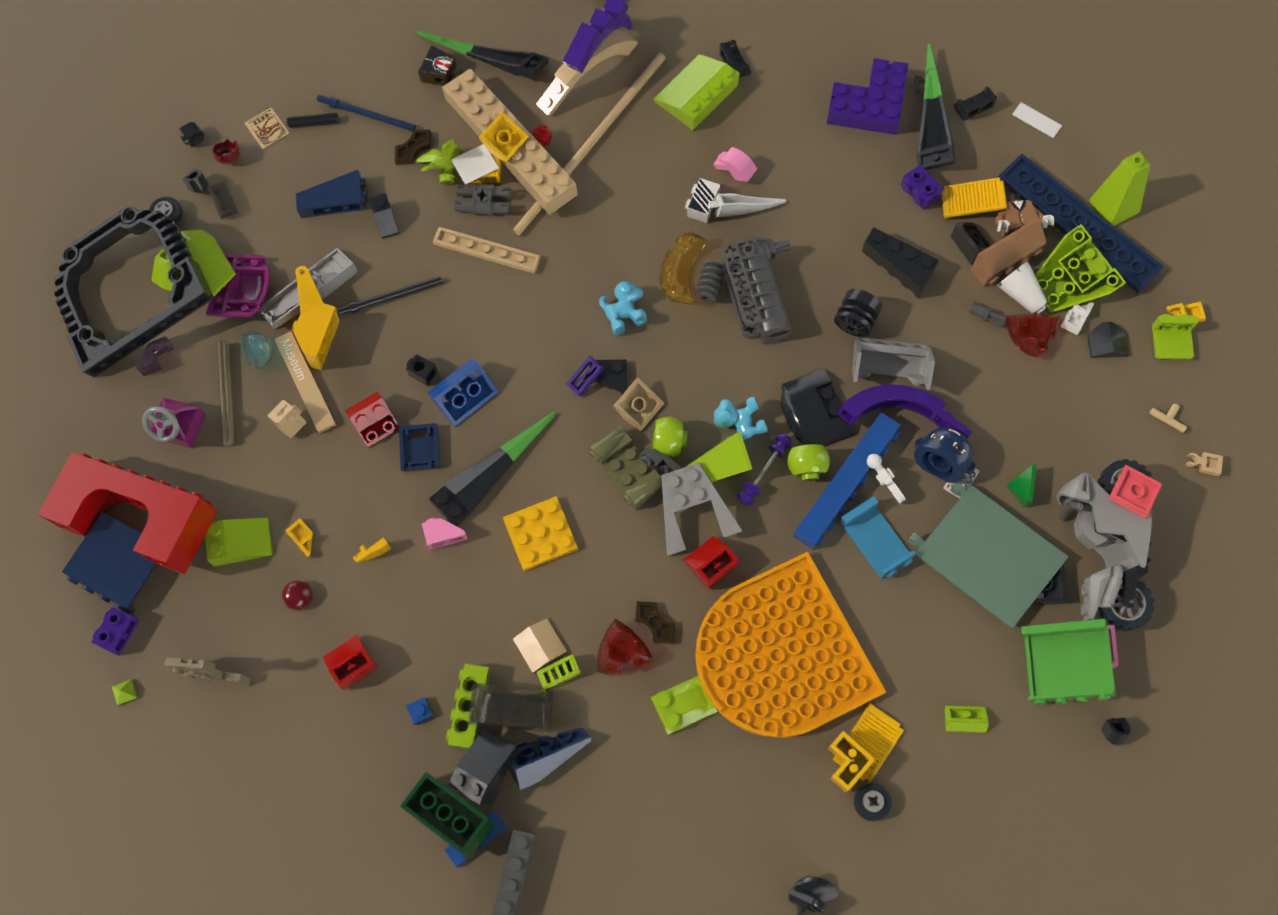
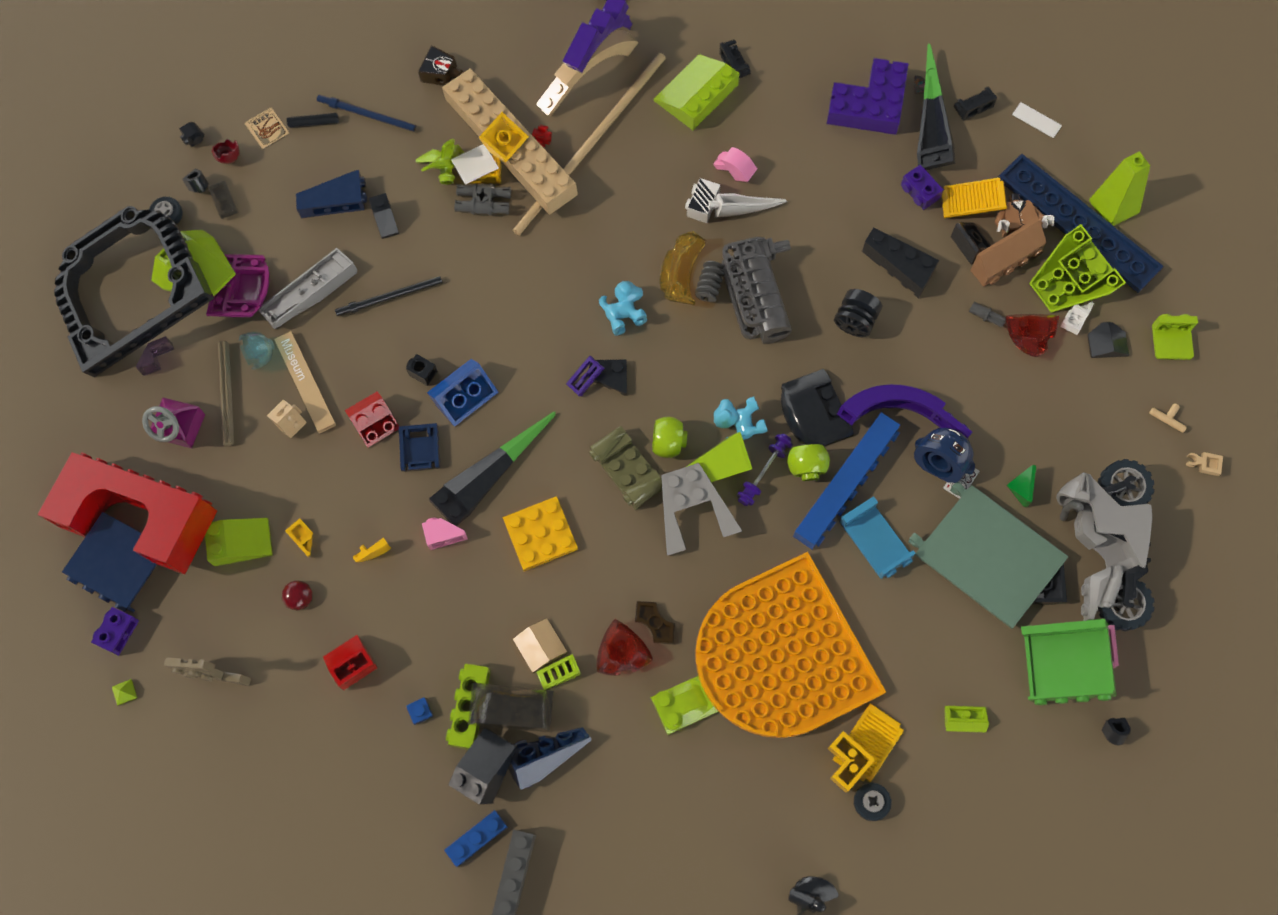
yellow slope [292,266,340,370] -> none
dark brown tile [395,130,431,165] -> none
dark green brick [400,772,495,860] -> none
black plate [417,30,549,79] -> none
tan tile [433,227,541,274] -> none
tan slope [613,378,664,431] -> none
dark grey slope [639,448,681,474] -> none
red slope [683,536,739,590] -> none
light grey windscreen [852,337,935,390] -> none
white piece [867,454,906,504] -> none
white cone [997,262,1047,314] -> none
coral plate [1108,465,1163,518] -> none
yellow slope [1166,302,1206,322] -> none

